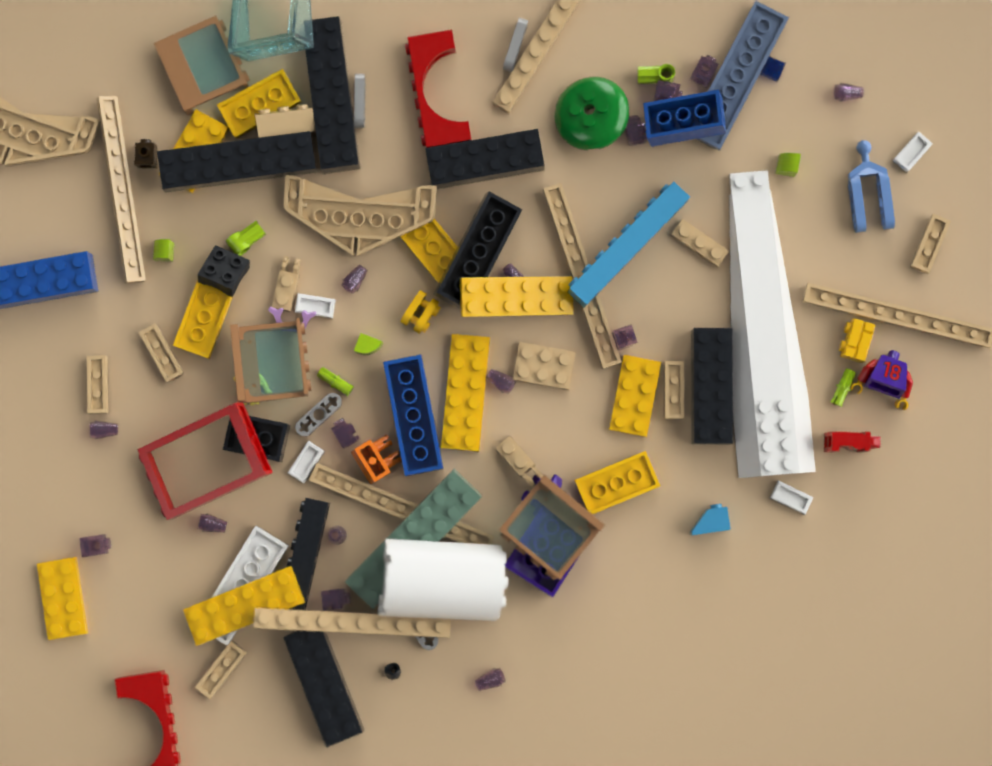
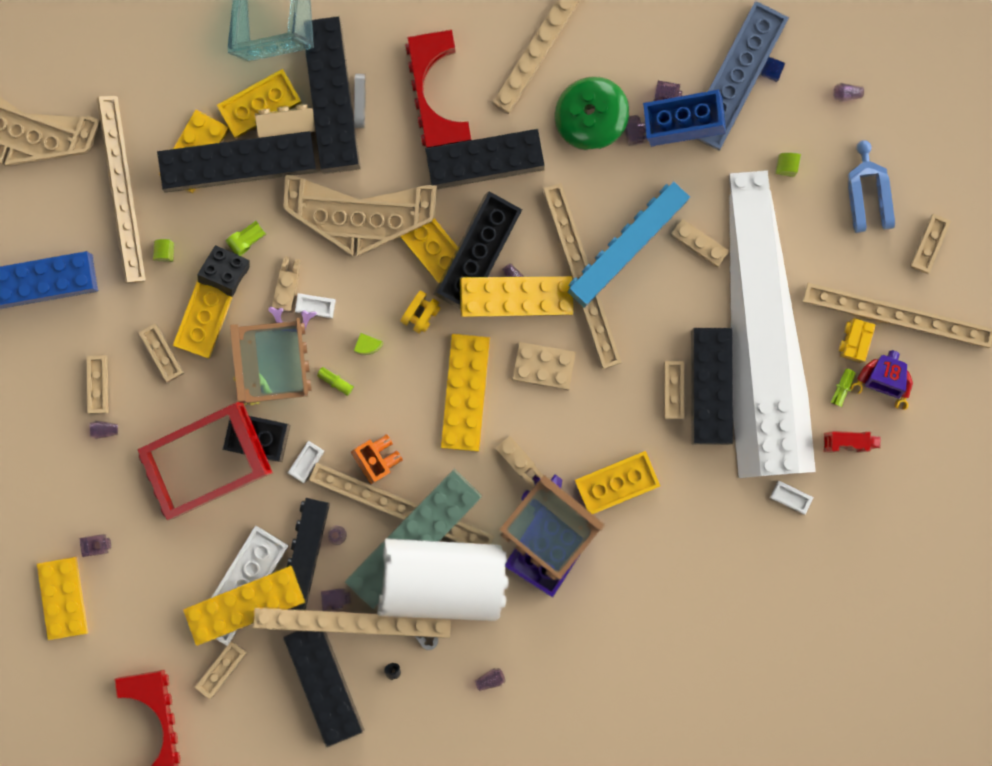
dark brown brick [134,139,157,168] -> none
panel [154,15,250,115] -> none
cone [198,513,227,533] -> none
light grey beam [295,393,342,436] -> none
clear purple brick [331,418,361,449] -> none
cone [341,265,368,294] -> none
blue brick [383,355,444,476] -> none
cone [486,369,516,394] -> none
light grey beam [503,18,528,72] -> none
yellow plate [609,355,661,437] -> none
brick [612,324,638,351] -> none
lime piece [638,64,675,85] -> none
clear purple brick [690,55,718,88] -> none
dark azure slope [690,503,731,535] -> none
white tile [892,131,933,173] -> none

